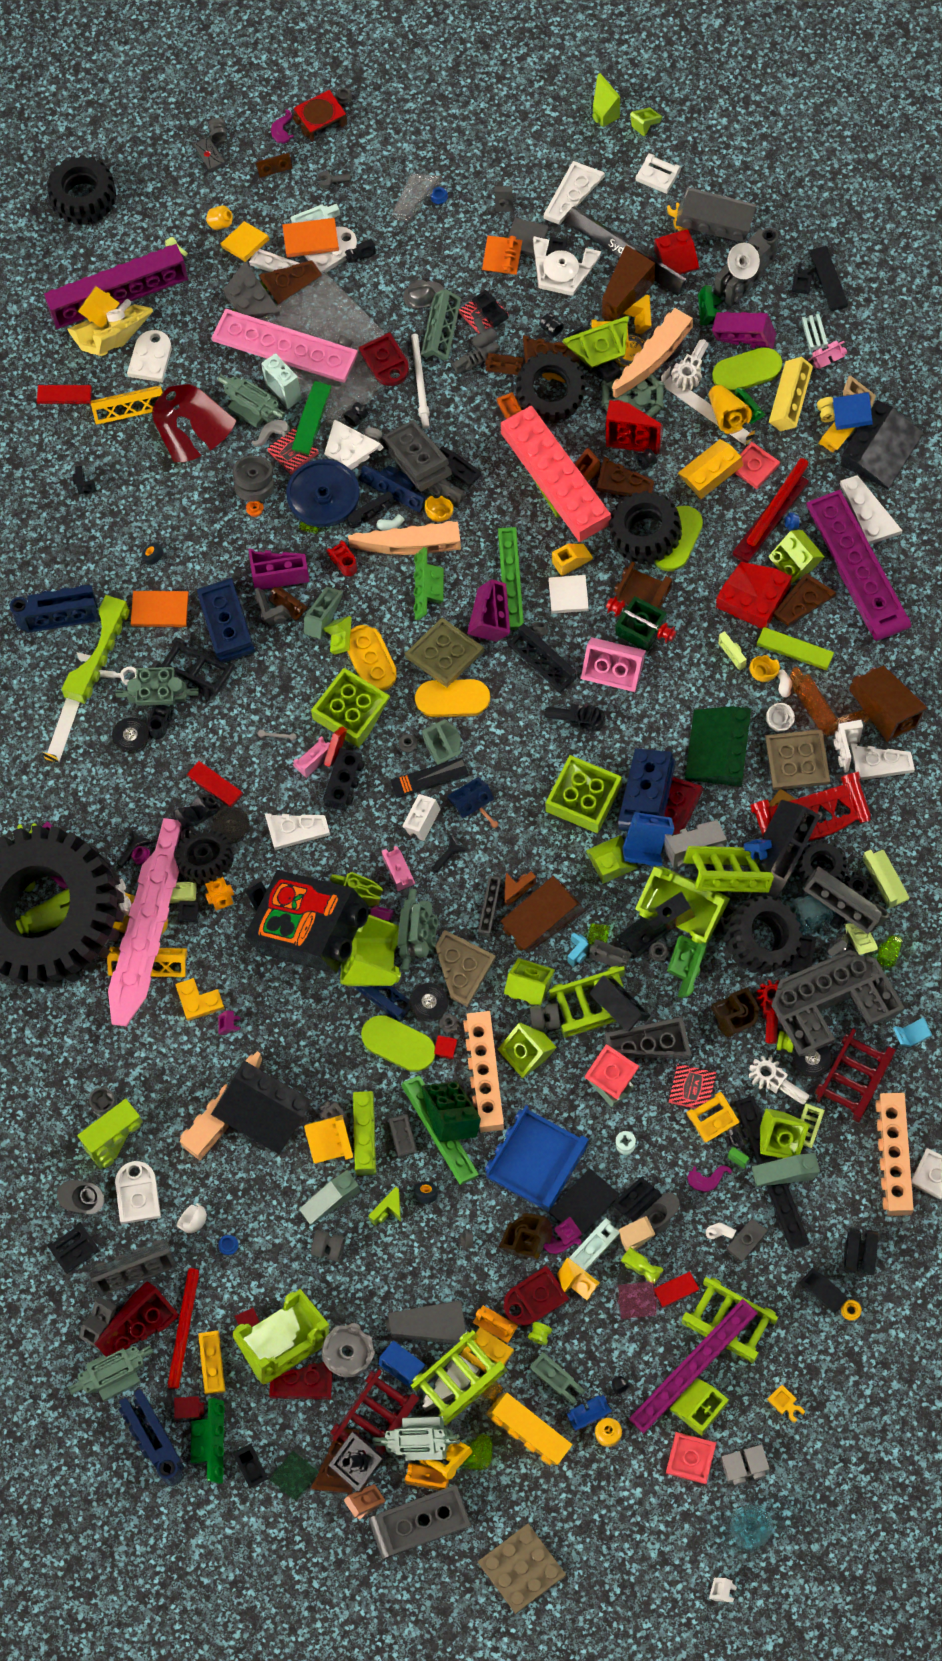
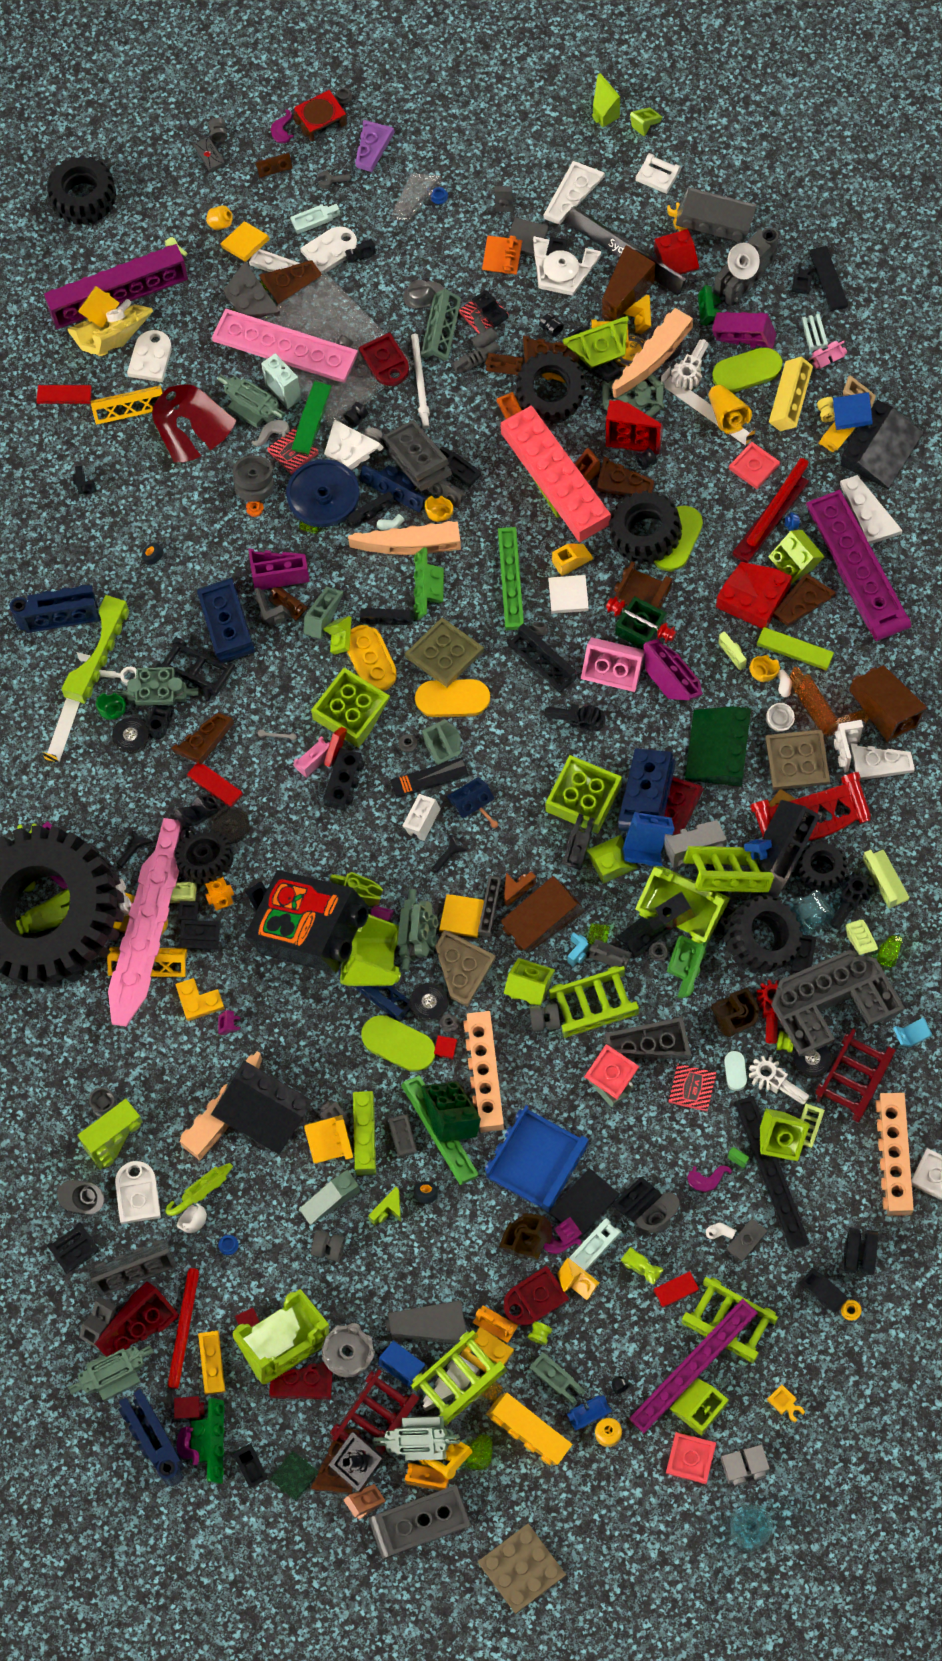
orange tile [131,591,189,627] -> none
magenta plate [131,846,150,865] -> none
white wing [265,814,330,850] -> none
orange tile [282,218,339,258] -> none
red piece [326,540,357,576] -> none
bright pink hinge [382,846,415,891] -> none
dark grey plate [458,1230,473,1250] -> none
magenta wedge [467,579,510,642] -> none
lime slope [497,1023,557,1078] -> none
black panel [590,975,651,1031] -> none
light aqua wheel [616,1131,636,1155] -> none
clear pink piece [618,1281,657,1319] -> none
tan slope [619,1216,655,1252] -> none
yellow slope [678,439,743,499] -> none
yellow plate [686,1092,739,1143] -> none
white tile [709,1578,737,1602] -> none
black gear [724,1125,749,1149] -> none
green hinge [734,387,766,424] -> none
sand green slope [752,1153,820,1187] -> none
dark grey hinge [804,866,889,934] -> none
dark grey plate [828,933,849,957] -> none
none -> green hair [96,692,126,720]
none -> lime plate [165,1163,233,1216]
none -> reddish brown wing [171,712,234,765]
none -> magenta piece [176,1426,199,1465]
none -> black plate [179,920,221,951]
none -> medium lavender wing [355,120,395,172]
none -> black beam [360,608,414,625]
none -> yellow tile [439,894,484,938]
none -> black hinge [562,814,595,870]
none -> magenta wedge [643,639,703,701]
none -> light aqua tile [724,1051,747,1091]

